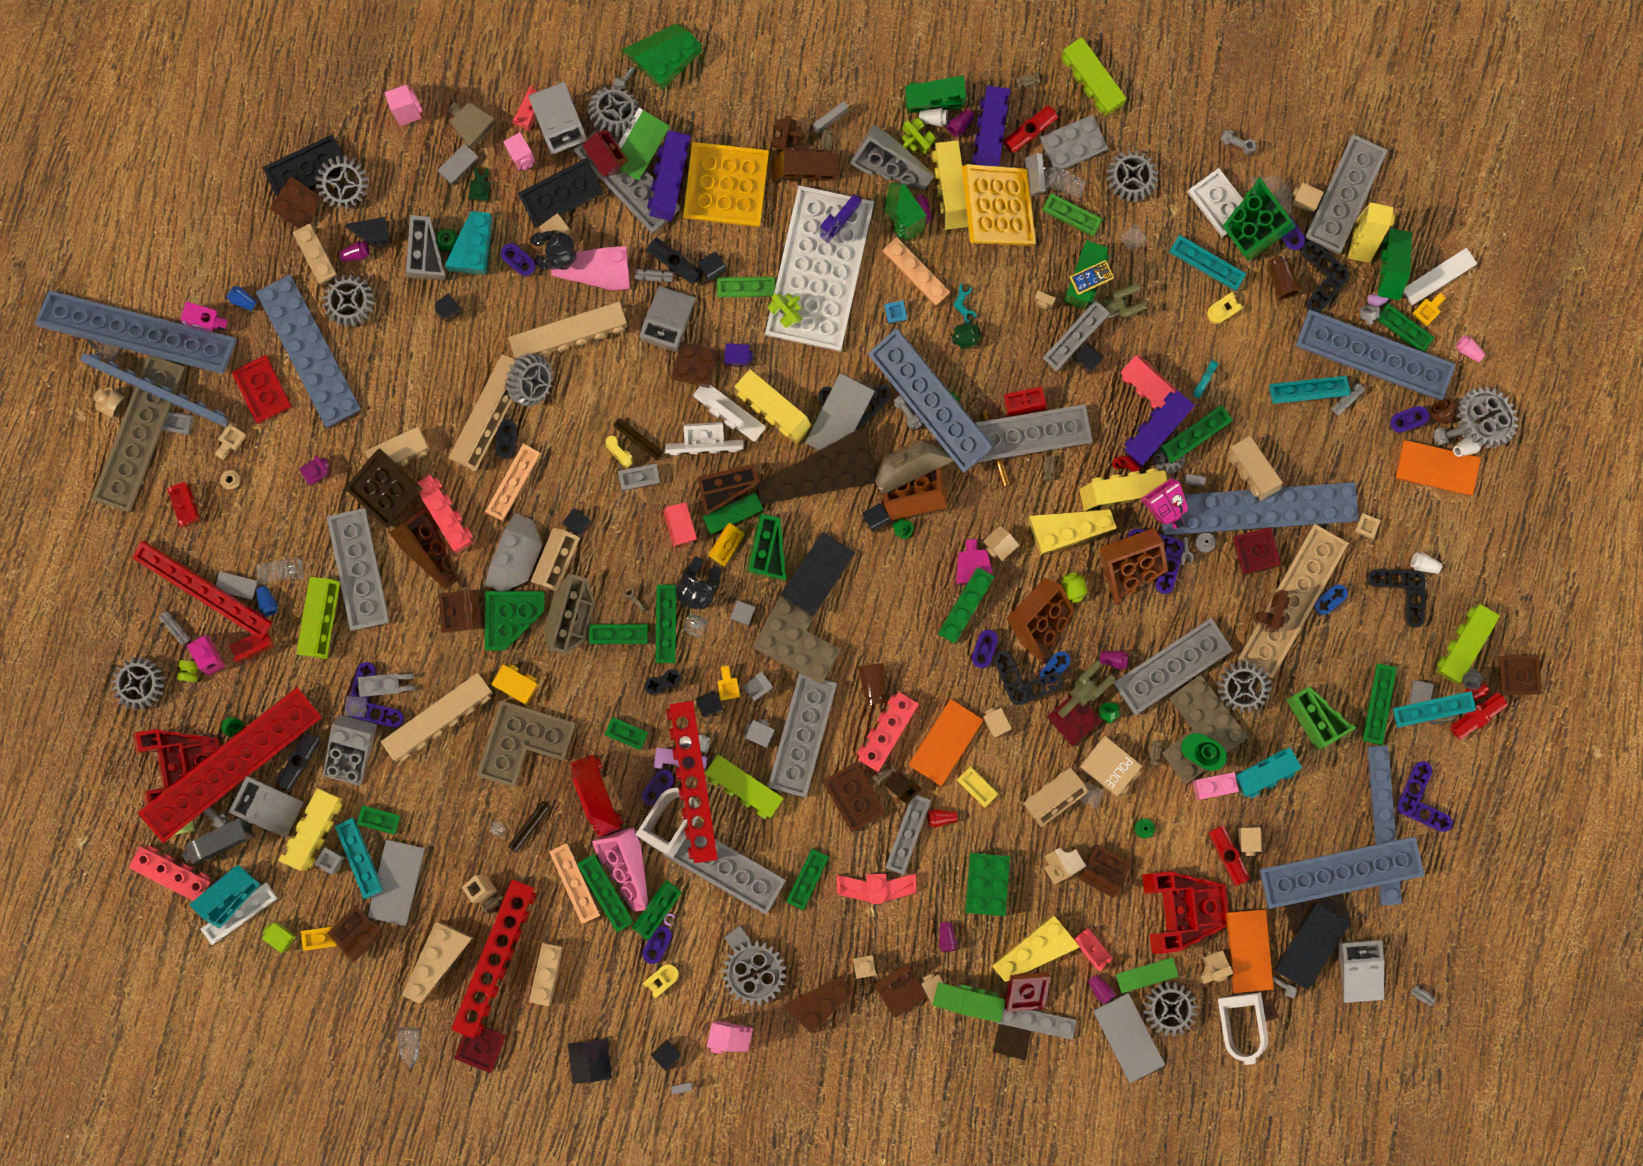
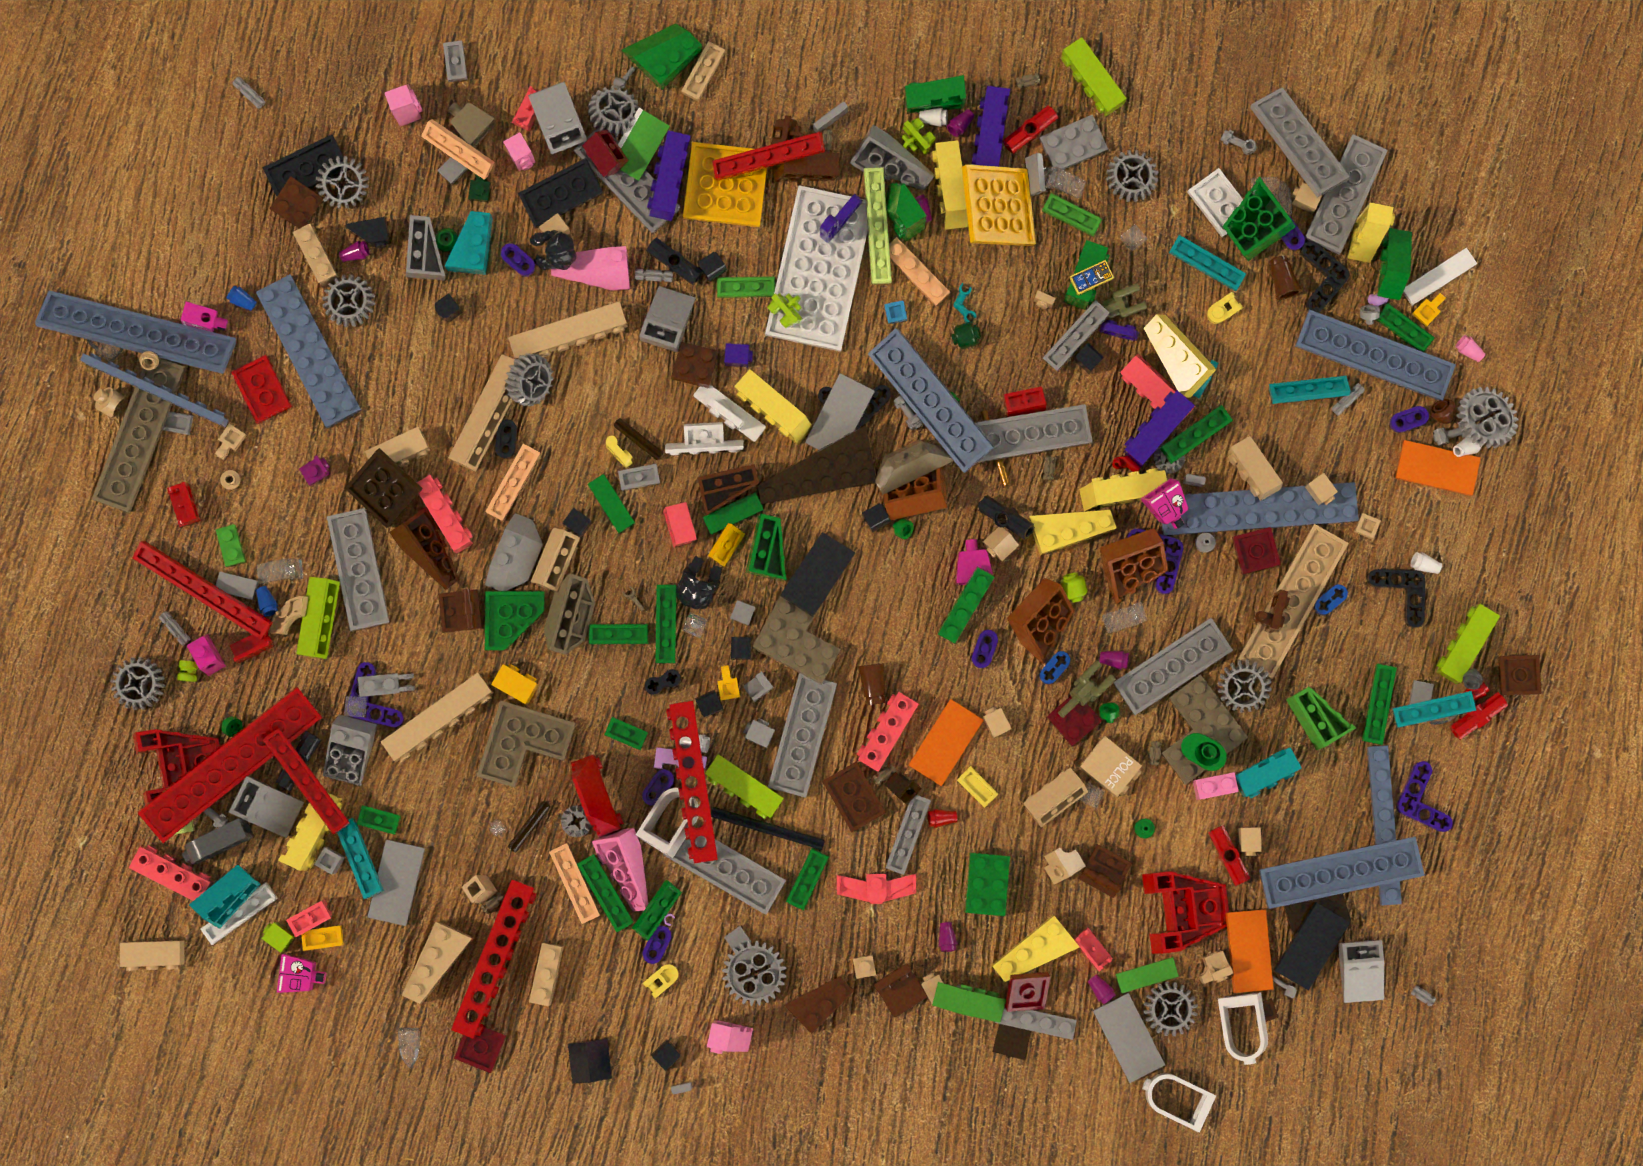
reddish brown plate [326,906,383,962] -> none
black beam [994,651,1065,705] -> none
light grey hand [1180,537,1194,566] -> none
none -> tan brick [120,940,185,971]
none -> tan plate [139,351,160,370]
none -> bright green plate [215,524,246,568]
none -> light grey axle [233,77,265,109]
none -> red tile [263,728,350,835]
none -> tan tile [268,596,308,635]
none -> dark pink torso [277,954,326,993]
none -> coral hinge [286,899,332,937]
none -> light nougat plate [421,119,495,179]
none -> light grey plate [443,40,468,82]
none -> light grey gear [561,805,592,837]
none -> green tile [587,474,636,534]
none -> tan plate [681,41,725,102]
none -> black axle [711,807,825,850]
none -> red tile [712,132,825,181]
none -> black piece [730,637,751,660]
none -> yellowish green tile [864,168,892,284]
none -> black piece [978,495,1035,539]
none -> dark purple plate [1099,320,1139,341]
none -> clear bracket [1102,602,1147,634]
none -> white window [1142,1073,1216,1133]
none -> light yellow wedge [1144,314,1217,398]
none -> light grey plate [1250,87,1350,198]
none -> tan brick [1305,473,1338,506]

